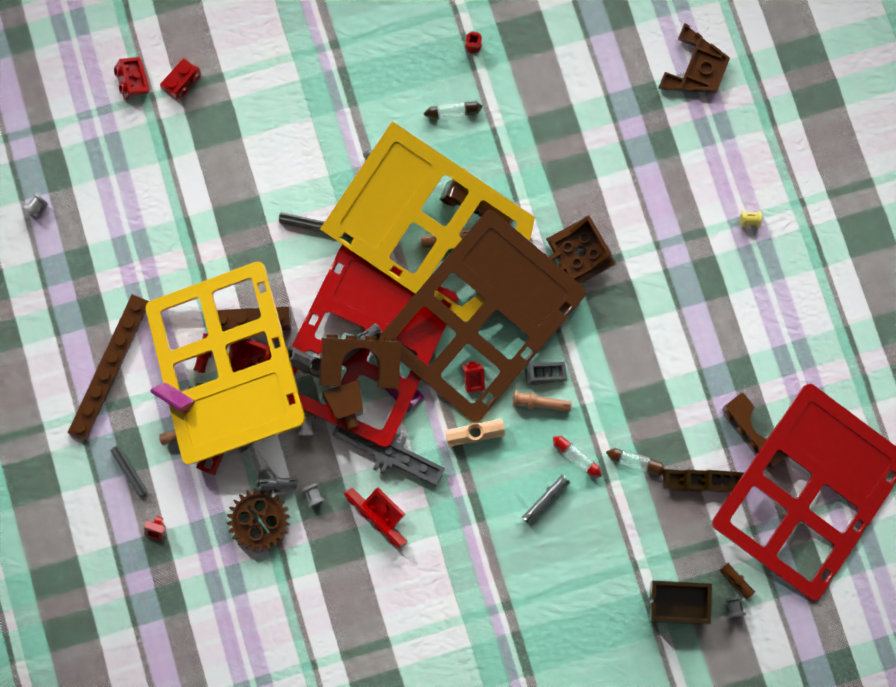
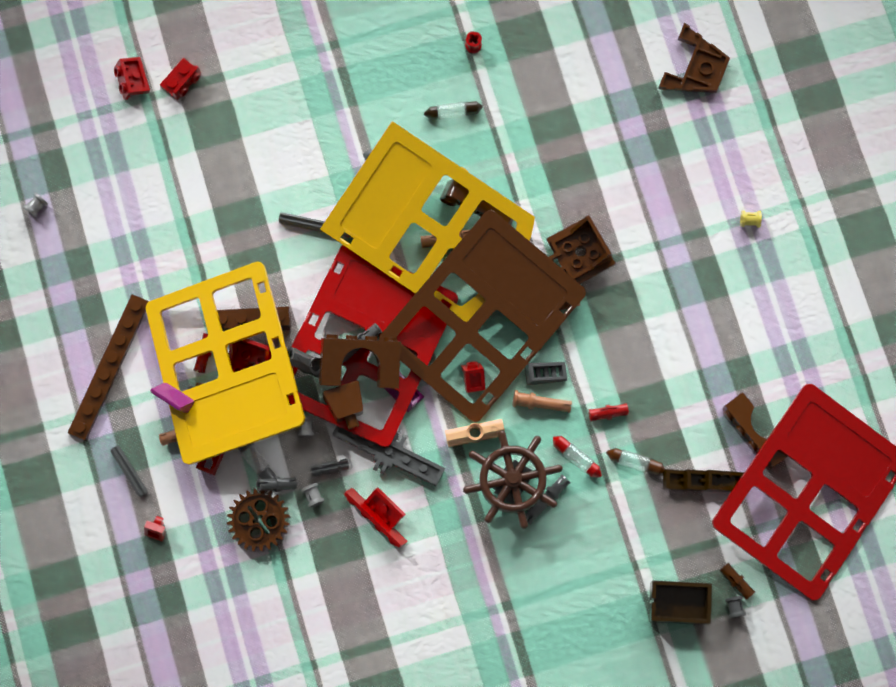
none -> dark grey axle [311,459,349,476]
none -> reddish brown brick [463,430,563,529]
none -> red pin [588,403,629,422]

